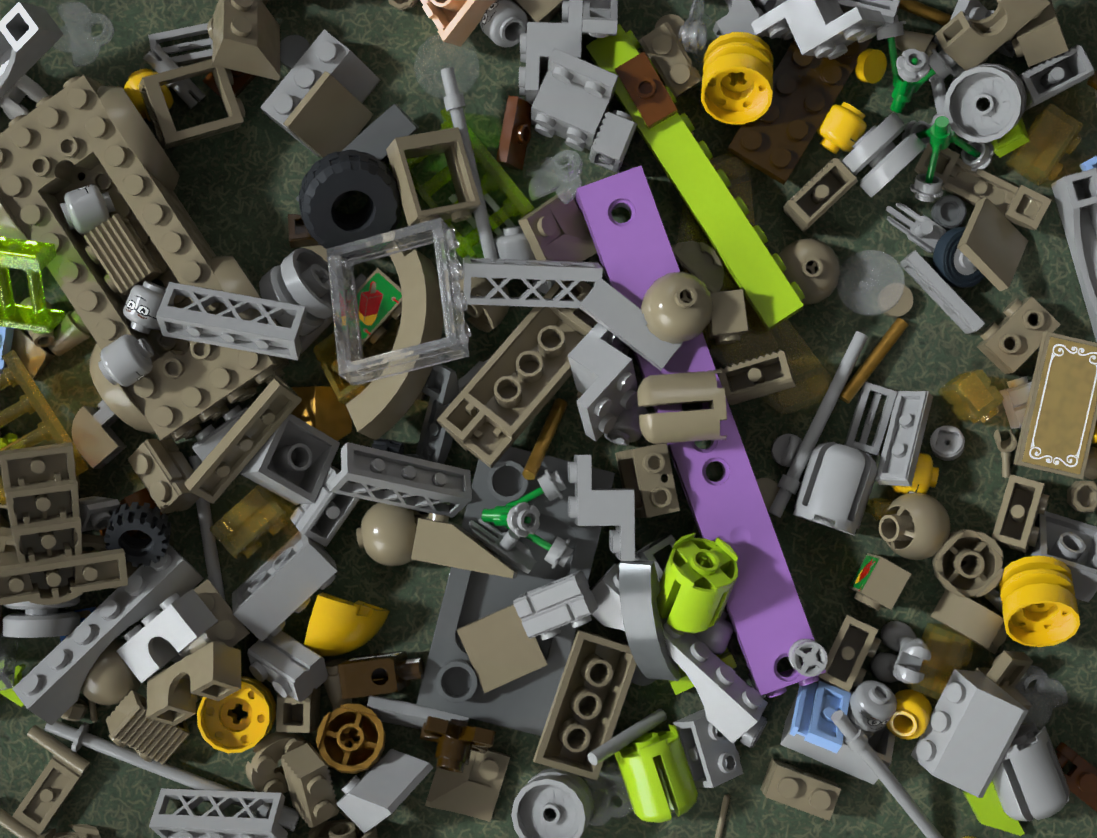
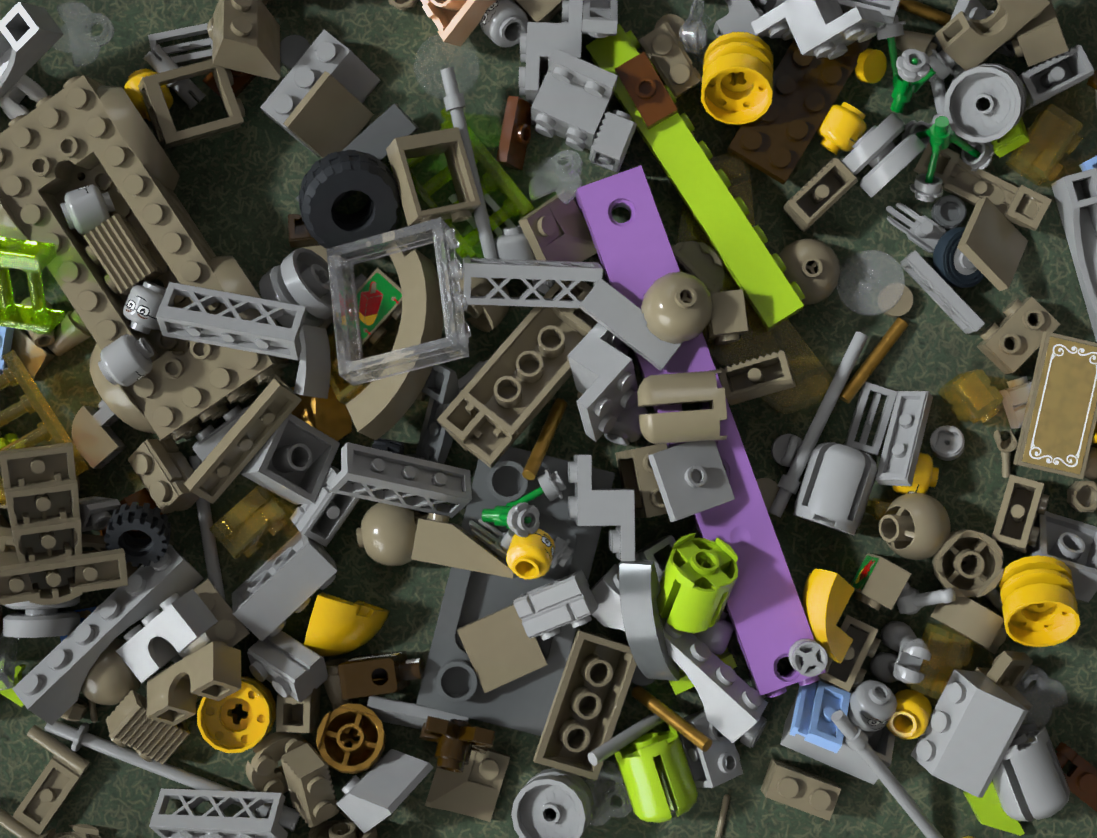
none -> light grey slope [294,324,331,399]
none -> yellow head [506,528,555,579]
none -> pearl gold bar [632,685,712,752]
none -> light grey plate [648,440,735,522]
none -> yellow brick [803,569,855,664]
none -> light grey piece [896,581,956,615]

